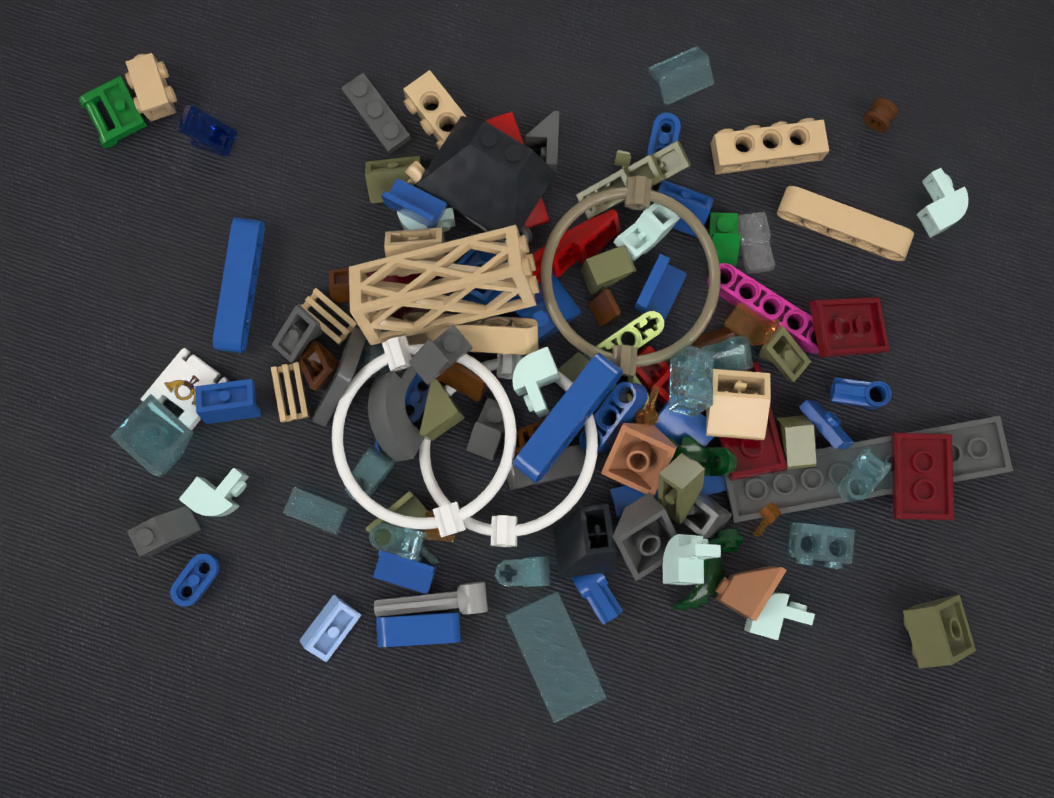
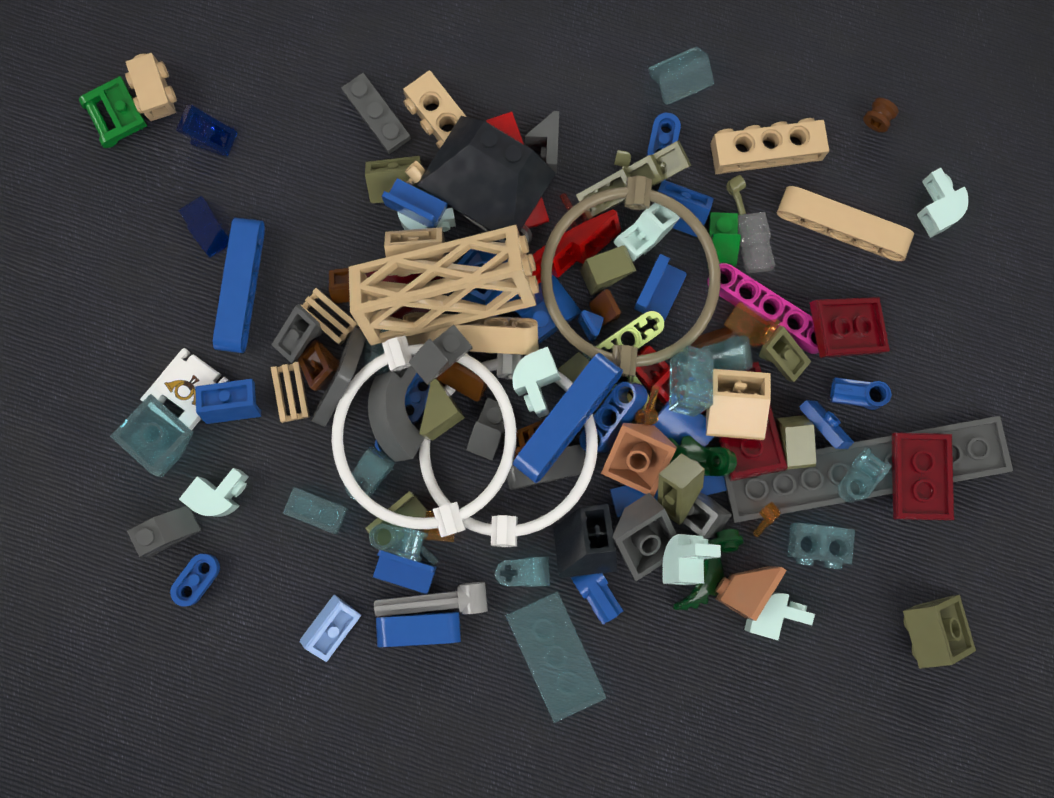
none -> clear blue slope [178,196,229,258]
none -> clear red hand [560,193,587,228]
none -> blue slope [577,310,604,342]
none -> olive hand [726,175,746,216]

